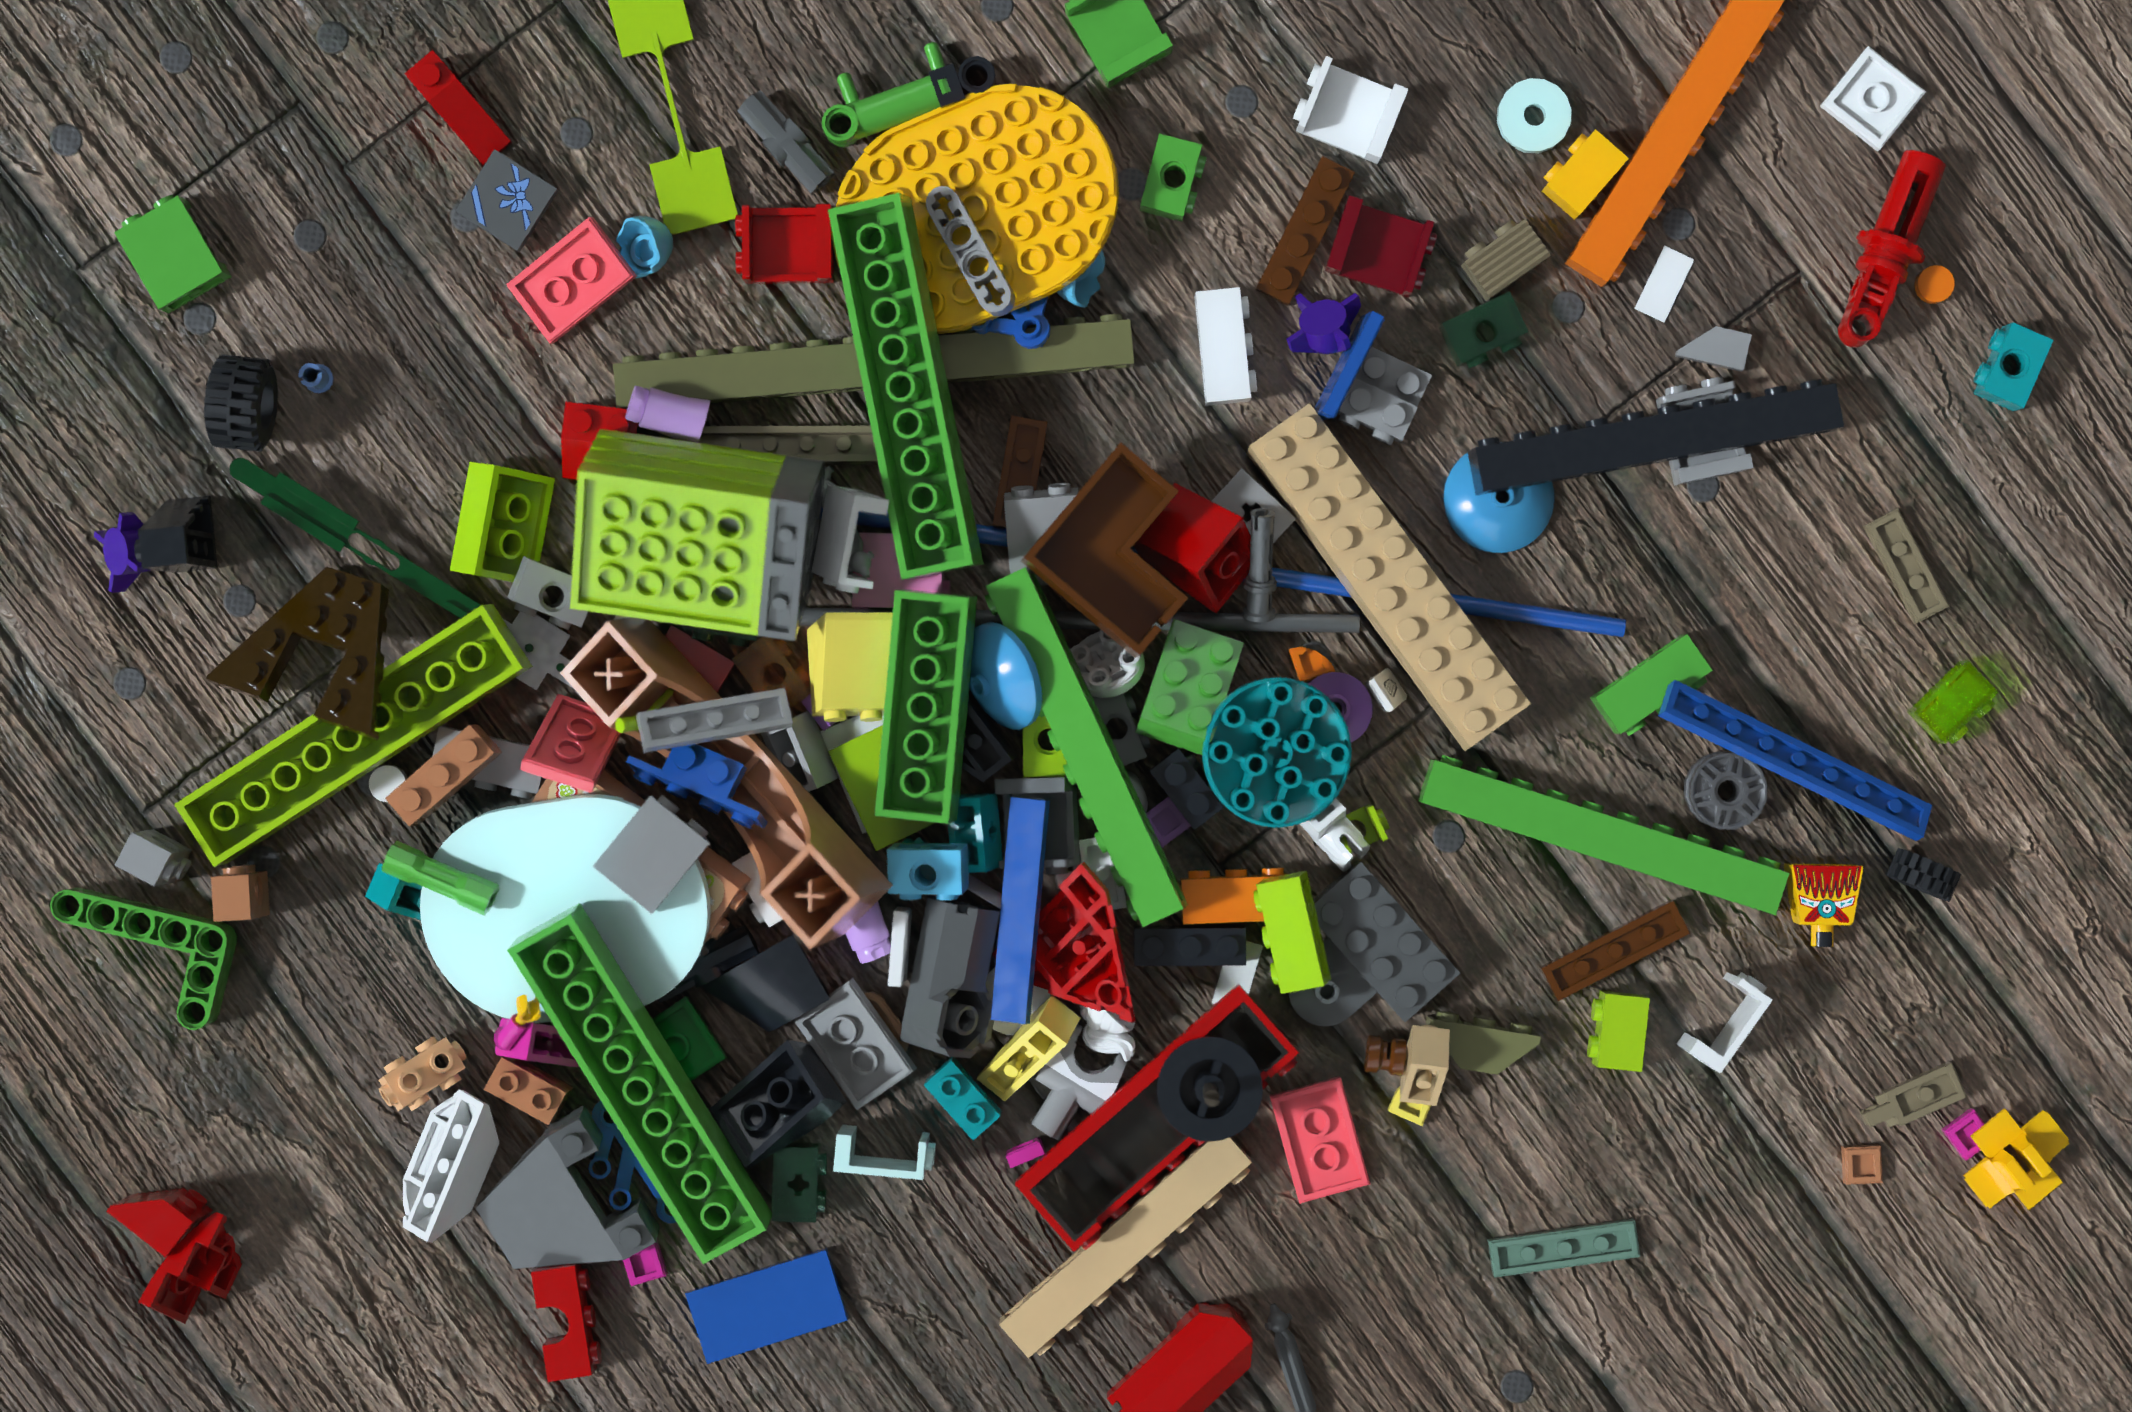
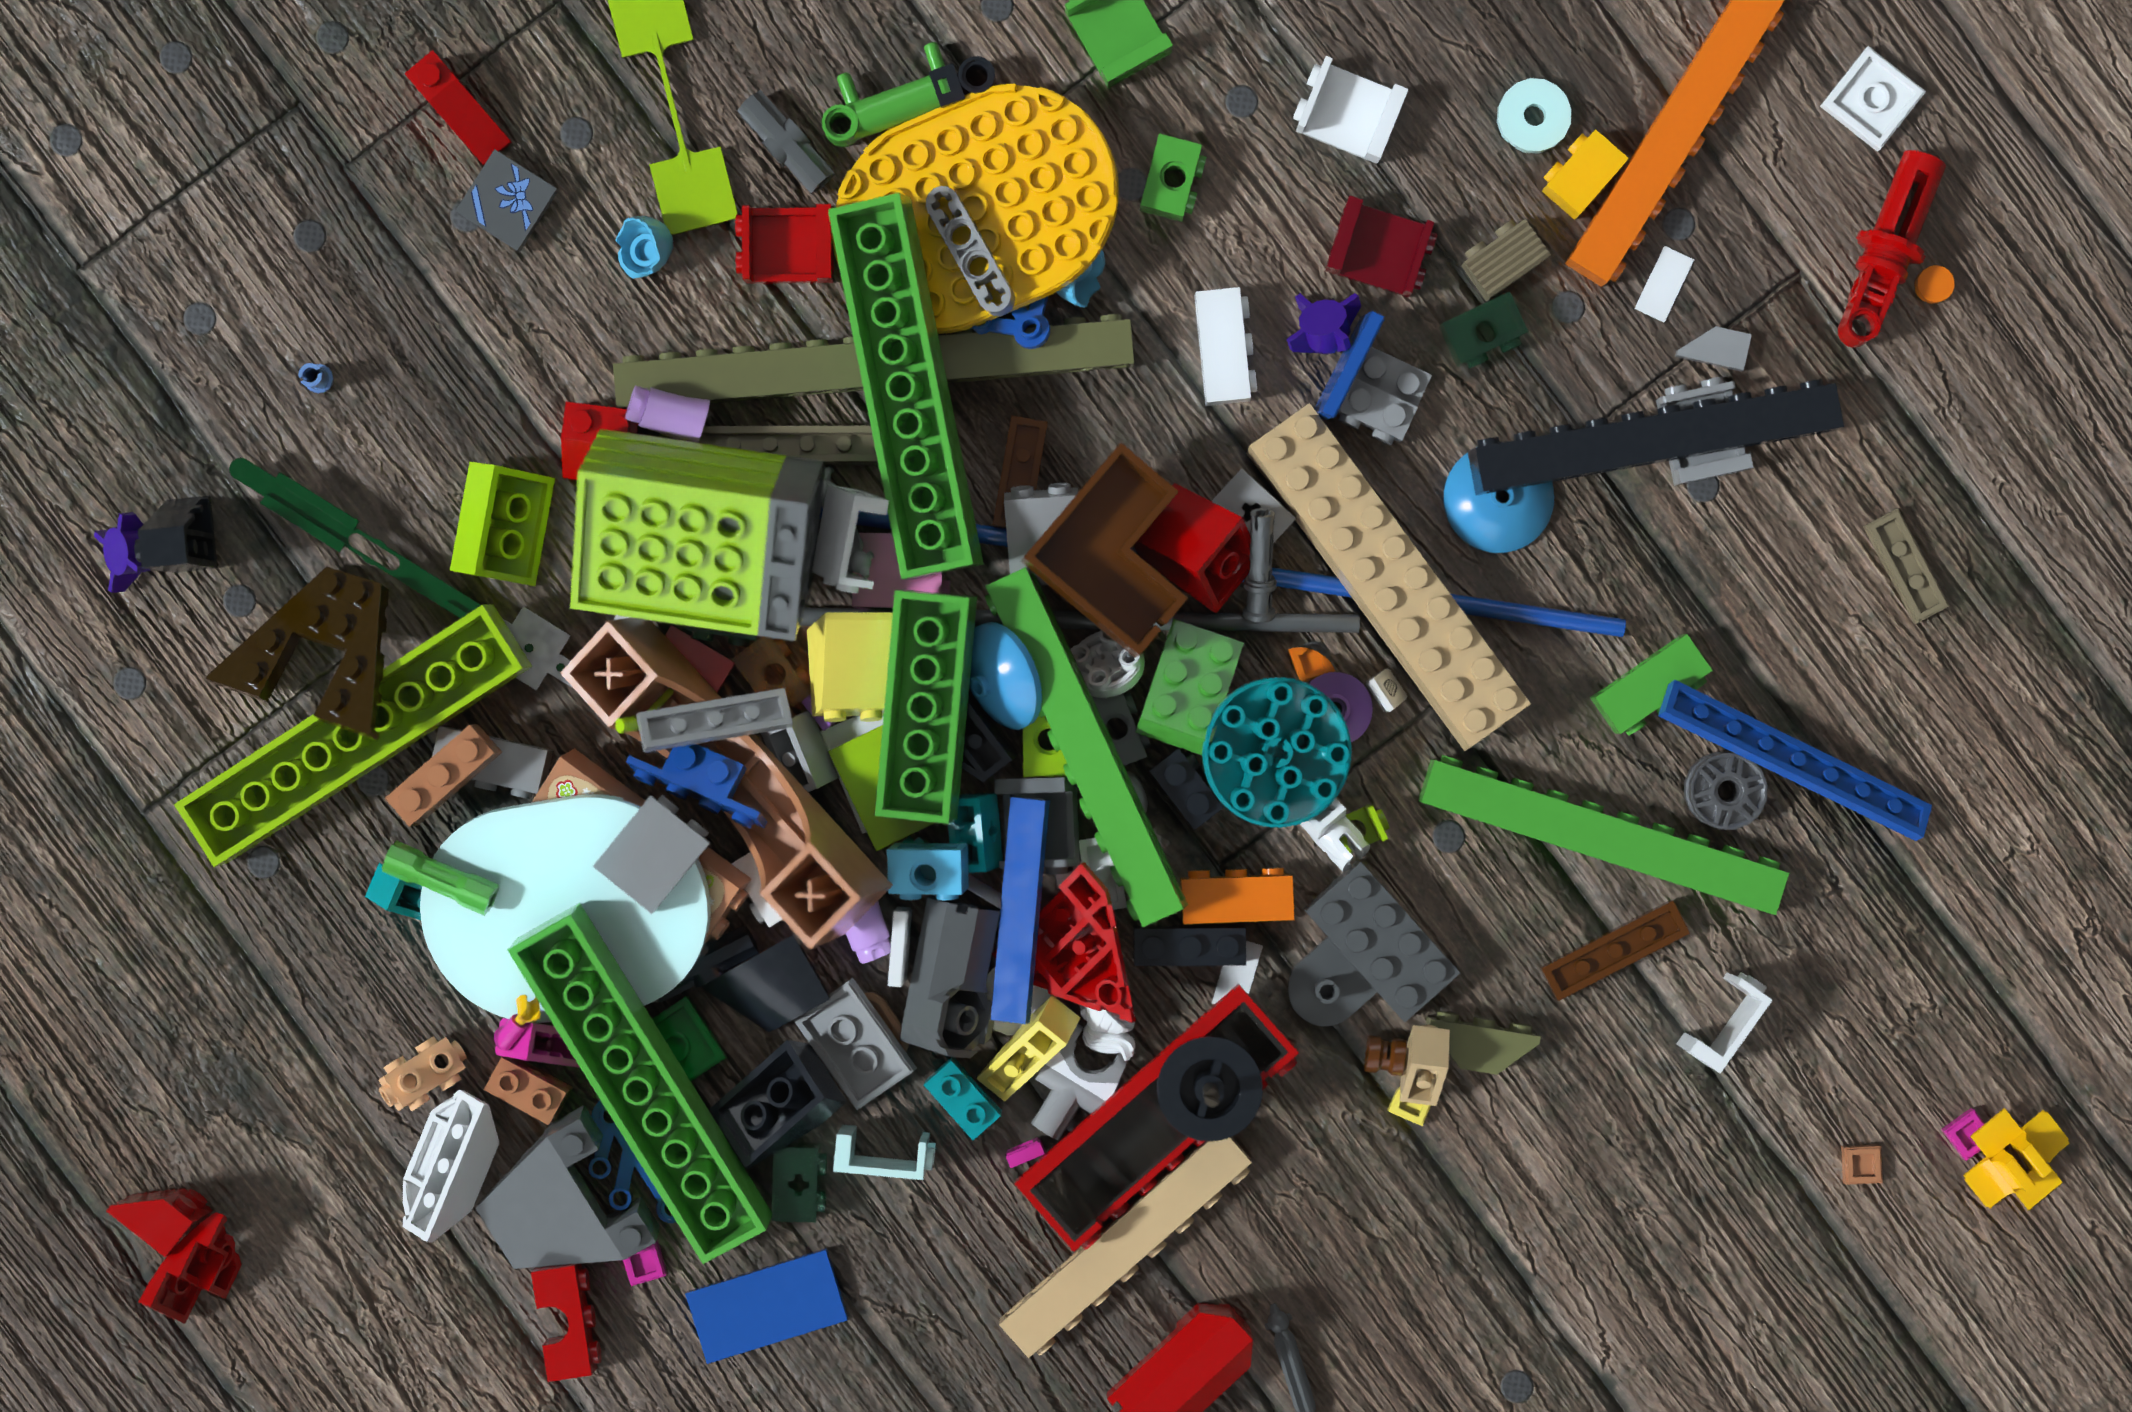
bright green beam [50,888,237,1030] -> none
bright green panel [114,195,232,314] -> none
light grey brick [114,829,192,886] -> none
black tyre [204,354,278,452] -> none
nougat brick [211,865,270,922] -> none
white tile [369,765,407,802] -> none
coral tile [506,217,637,344] -> none
light grey brick [507,556,588,630] -> none
coral tile [520,694,622,793] -> none
medium lavender tile [1146,797,1191,847] -> none
lime brick [1254,870,1331,994] -> none
reddish brown plate [1256,156,1355,306] -> none
coral tile [1269,1076,1370,1204] -> none
sand green tile [1487,1218,1640,1278] -> none
lime brick [1587,990,1650,1072] -> none
torso [1784,863,1863,947] -> none
dark tan hinge [1859,1061,1967,1127] -> none
black tyre [1886,848,1962,902] -> none
clear neon green brick [1907,660,1999,744] -> none
teal brick [1973,322,2054,412] -> none

